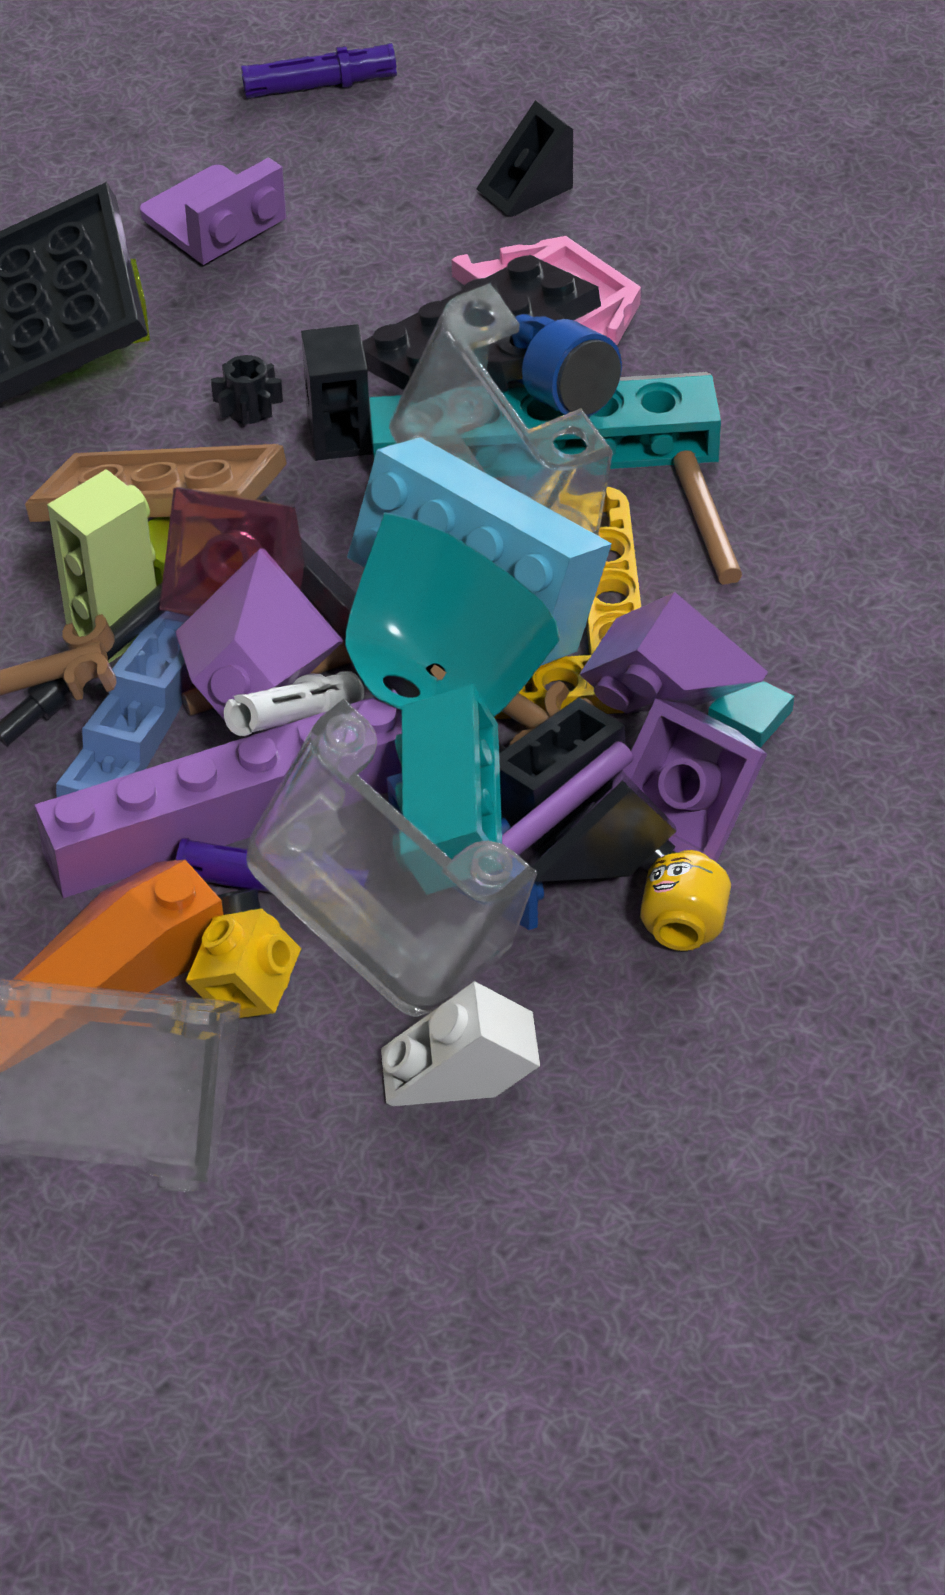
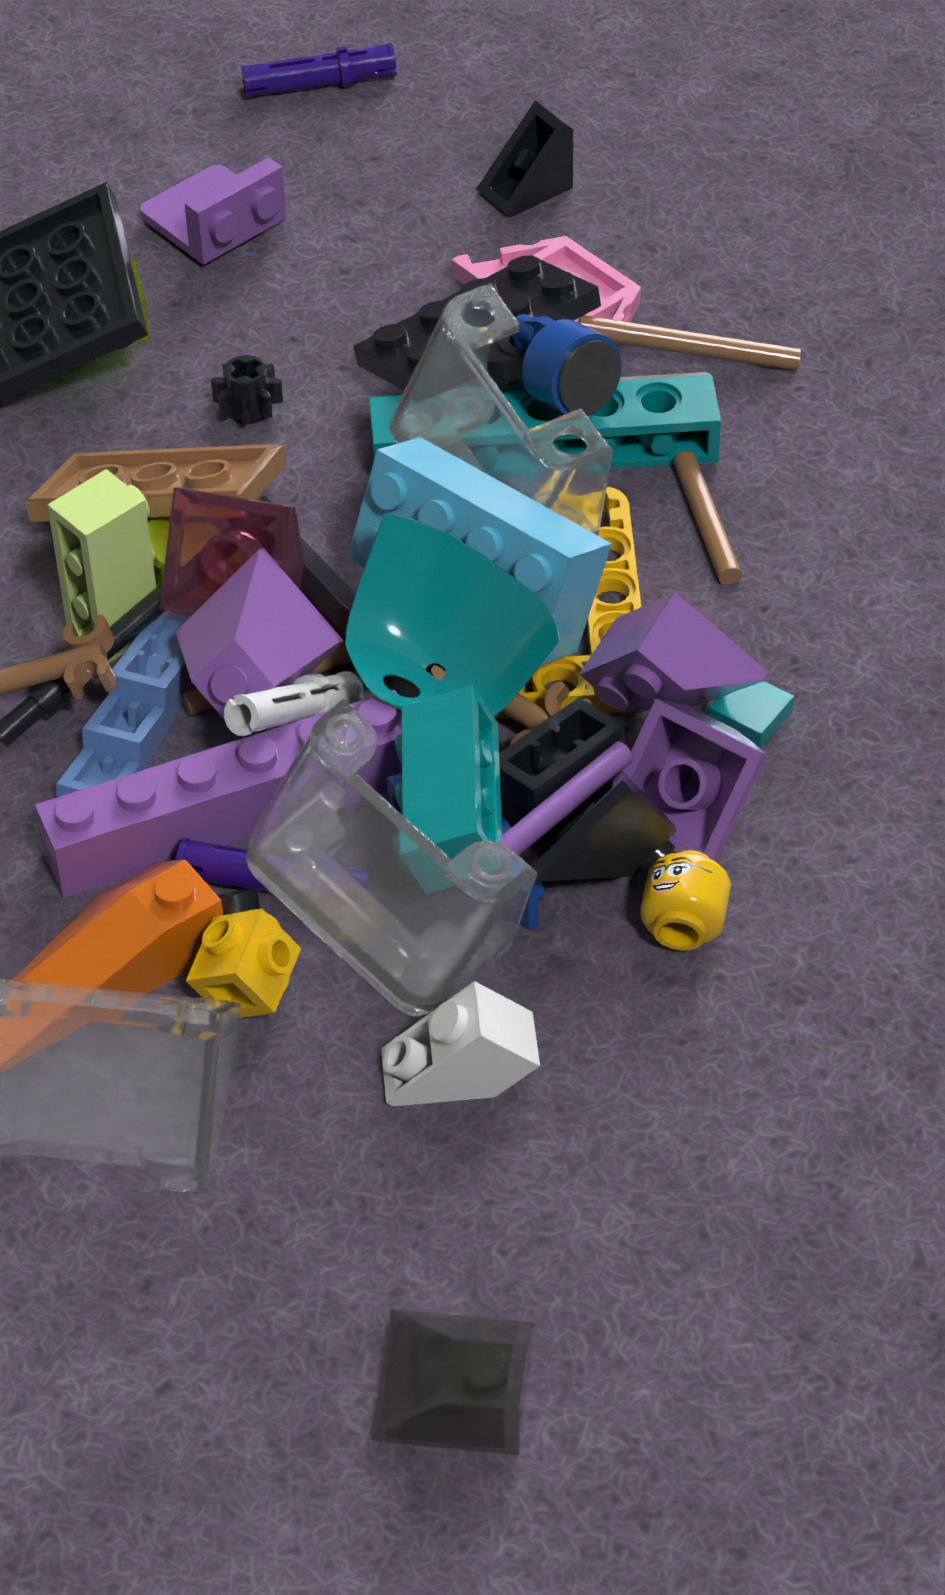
black brick [301,324,372,461] -> none
none -> clear smoke slope [371,1309,535,1455]
none -> medium nougat bar [578,315,801,371]

